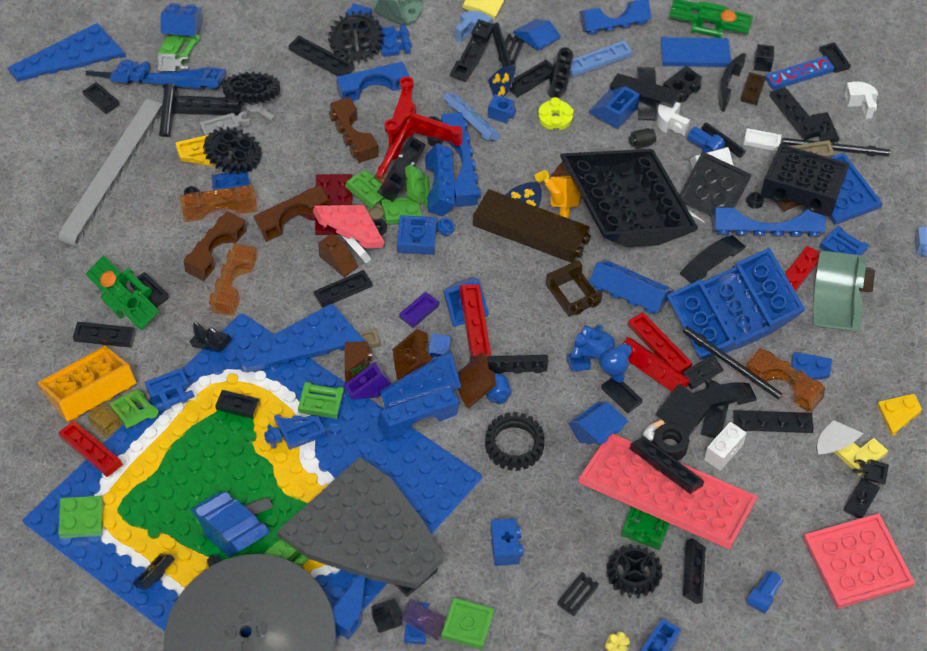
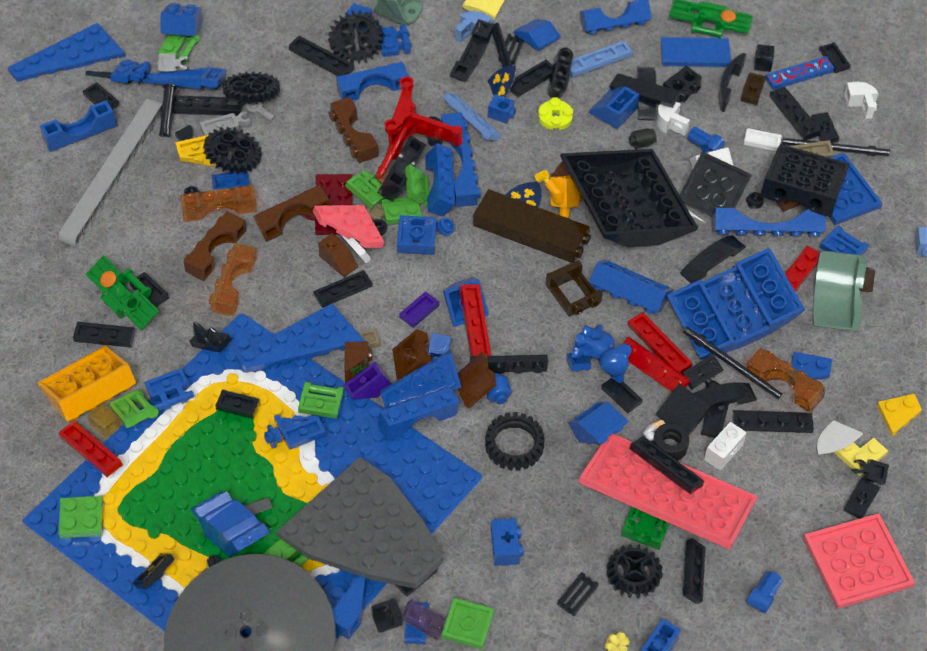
black axle [701,122,746,158] -> none
none -> blue arch [39,100,116,152]
none -> black tile [175,125,193,141]

